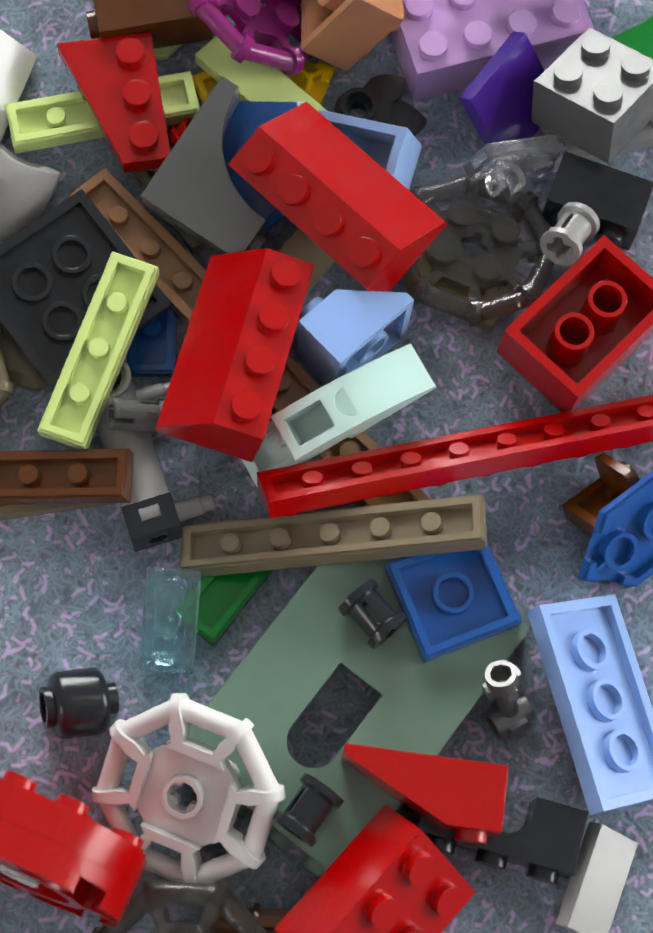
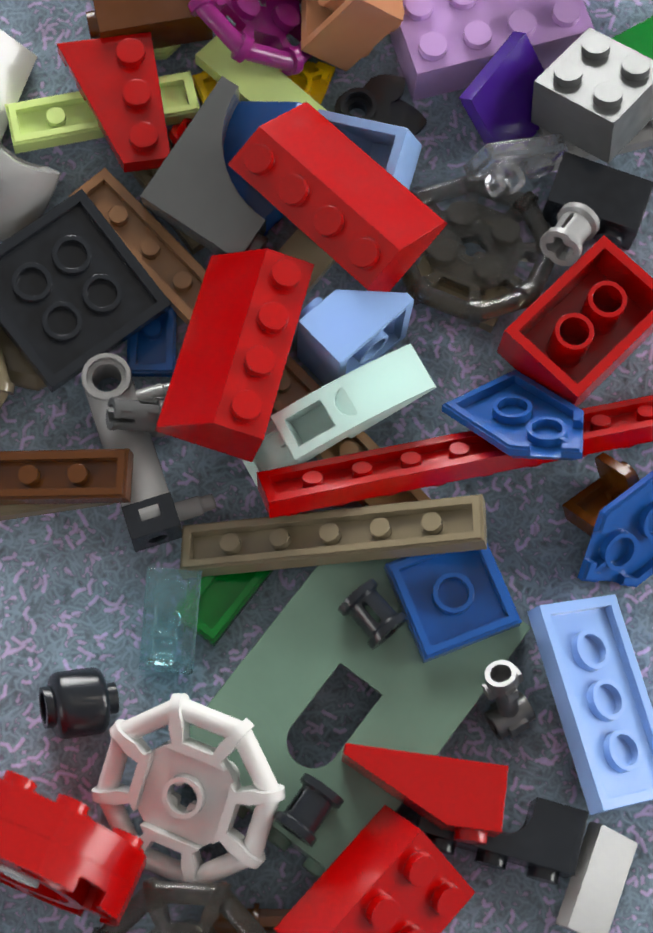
yellowish green tile [37,251,160,449] -> none
none -> blue tile [442,370,584,461]

